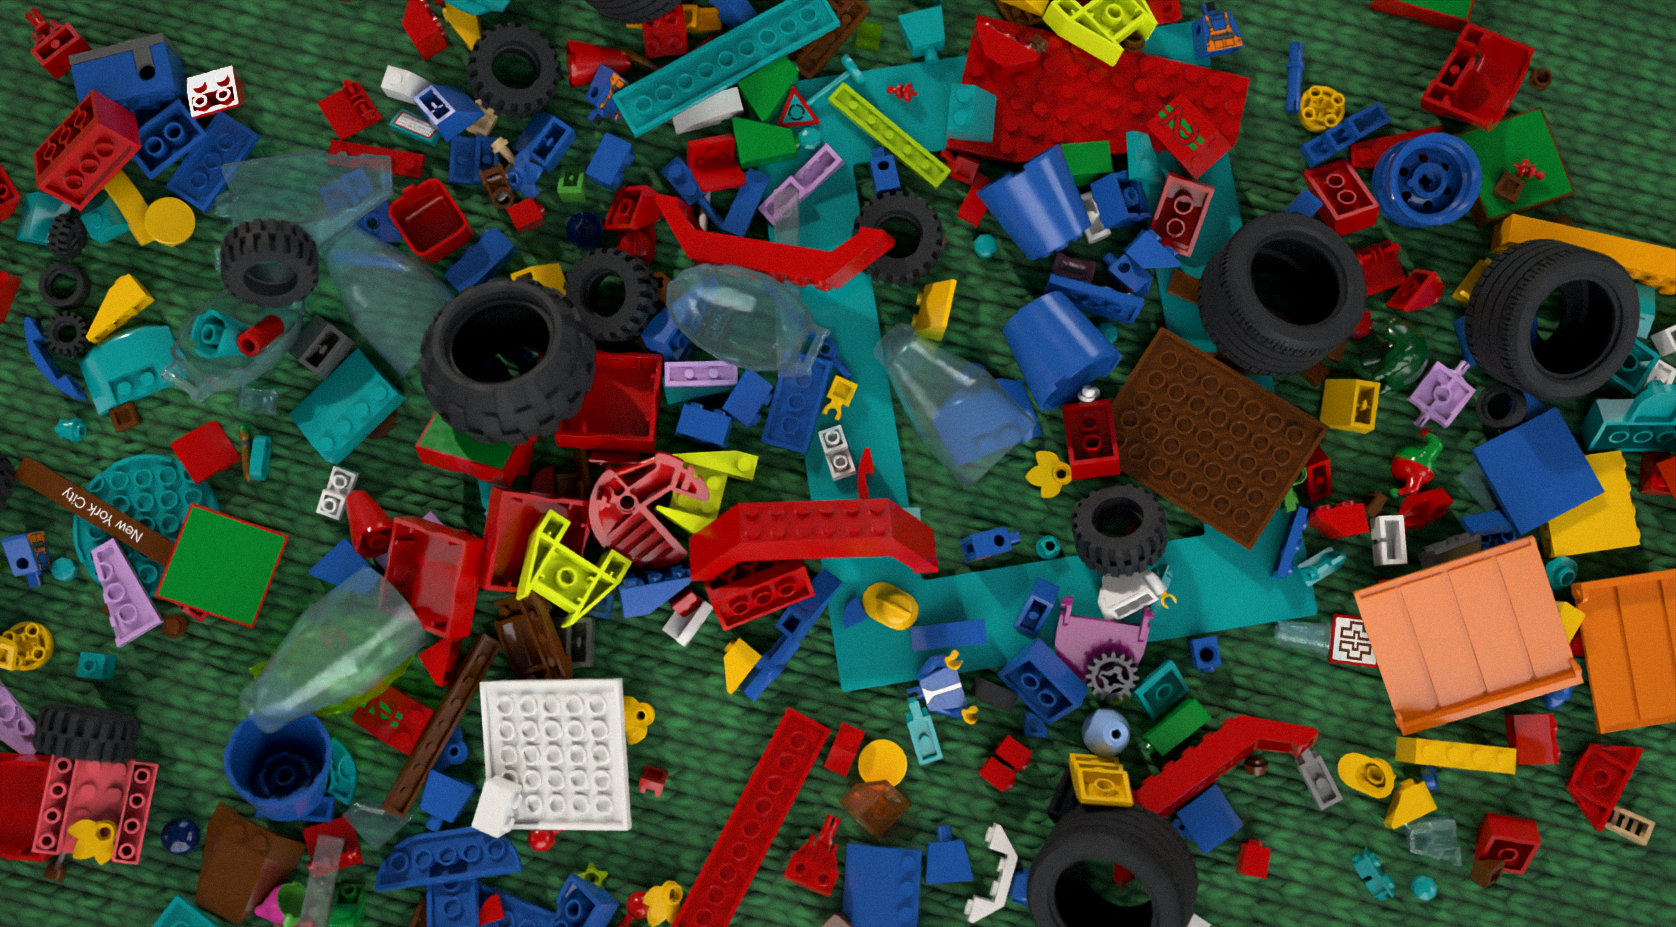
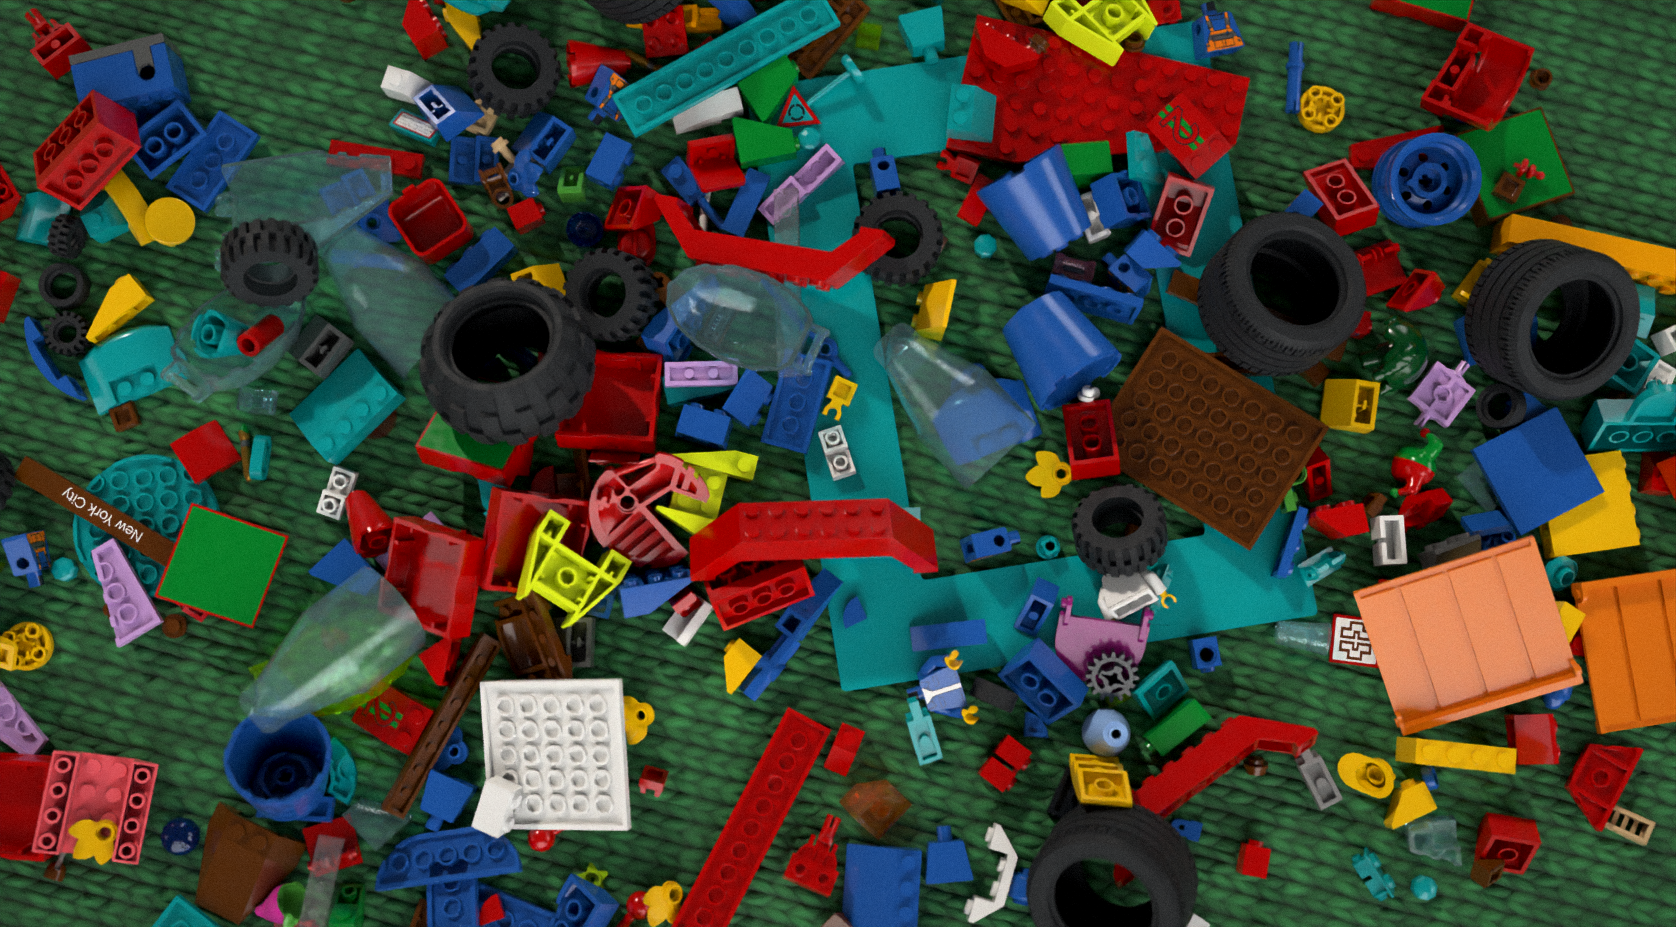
black tyre [32,704,141,763] -> none
teal hose [55,418,87,442] -> none
teal brick [76,652,117,679] -> none
slope [186,66,246,119] -> none
red hinge [317,79,383,142] -> none
lime plate [828,82,951,190] -> none
red slope [857,447,874,499] -> none
yellow tile [858,739,907,789] -> none
yellow piece [862,582,918,630] -> none
red hair [886,83,918,103] -> none
teal tile [1097,322,1118,344] -> none
blue slope [1175,783,1244,854] -> none
blue slope [1298,102,1391,168] -> none

